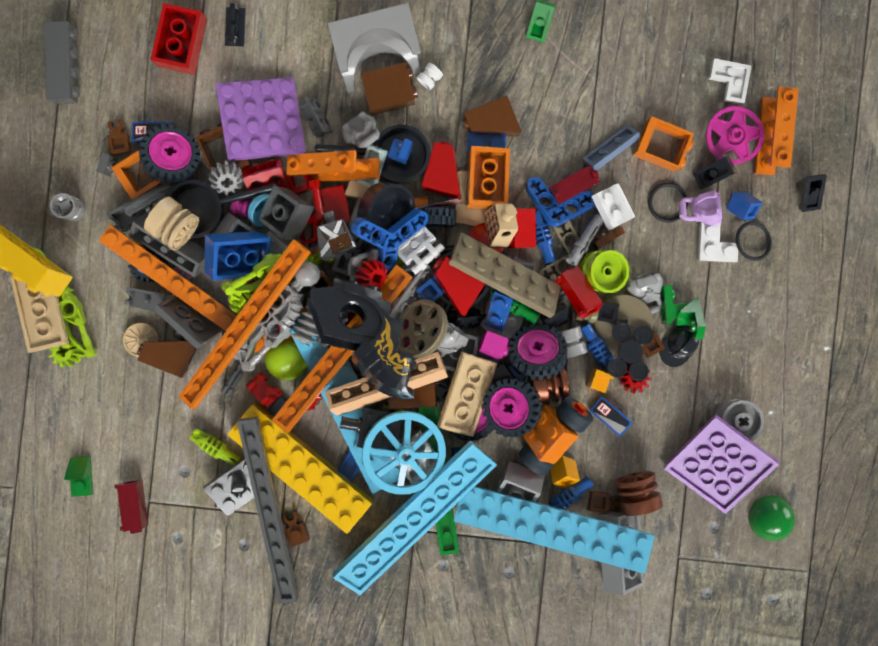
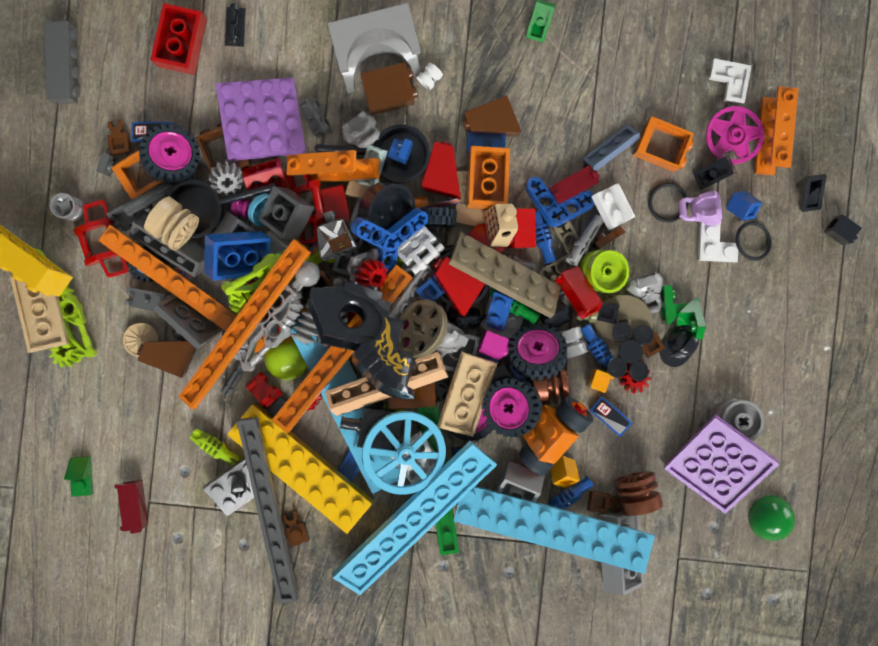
none -> red bar [73,200,129,278]
none -> black brick [824,214,862,245]

